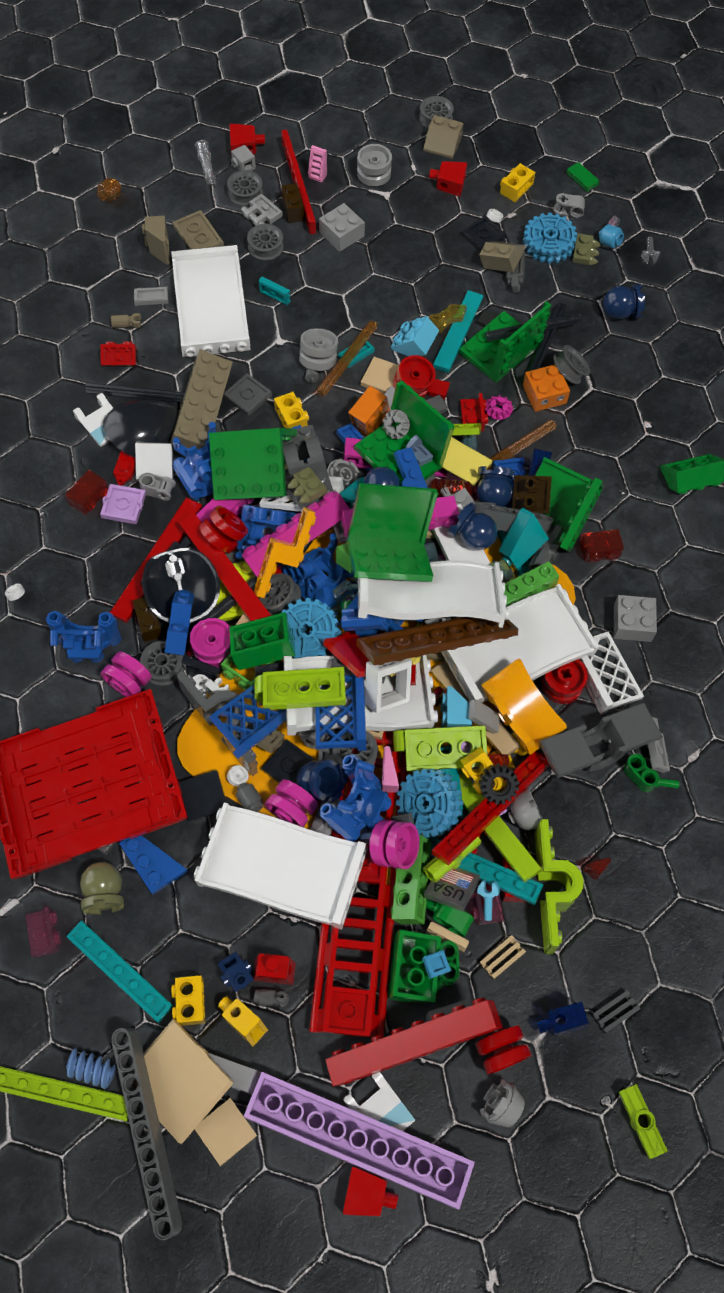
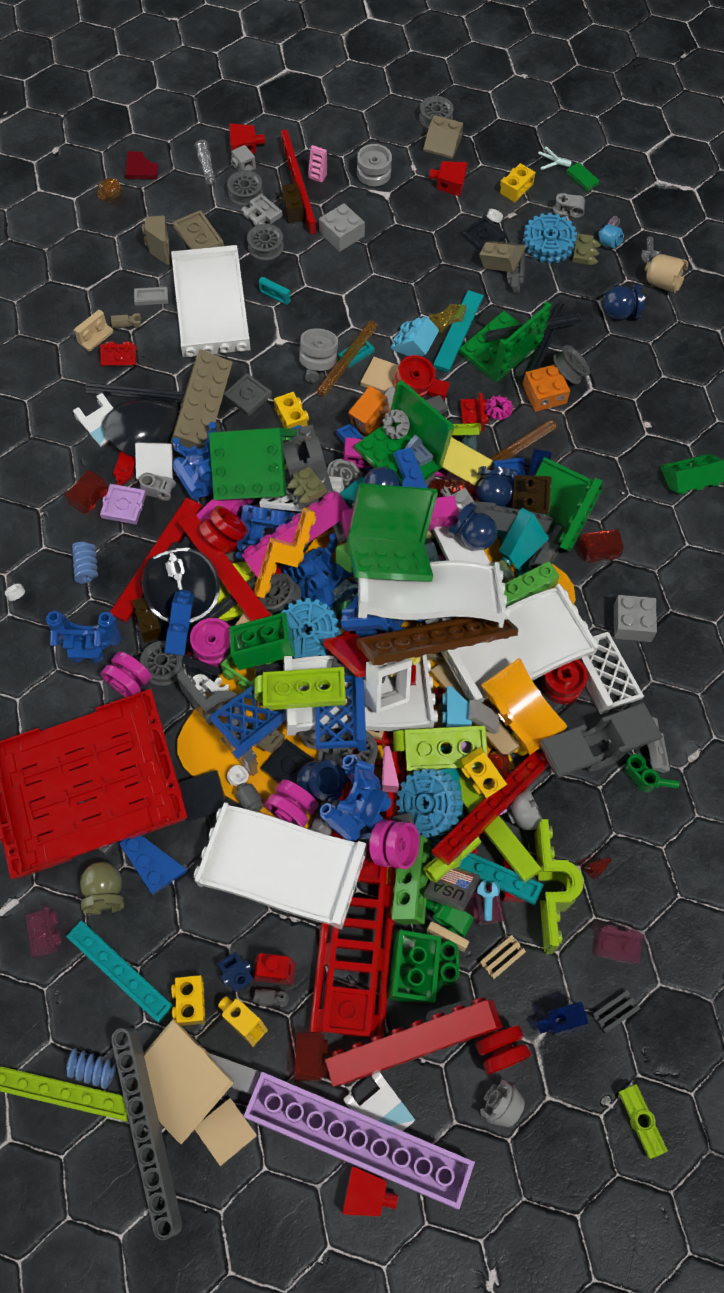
dark azure tile [422,950,451,979] -> none
black tyre [479,764,519,805] -> none
none -> medium blue piece [72,542,98,584]
none -> tan bracket [74,310,113,351]
none -> dark red tile [125,151,159,179]
none -> clear red brick [294,1033,328,1083]
none -> light aqua plant [538,147,571,170]
none -> clear pink bracket [596,925,644,964]
none -> tan cylinder [645,254,688,293]

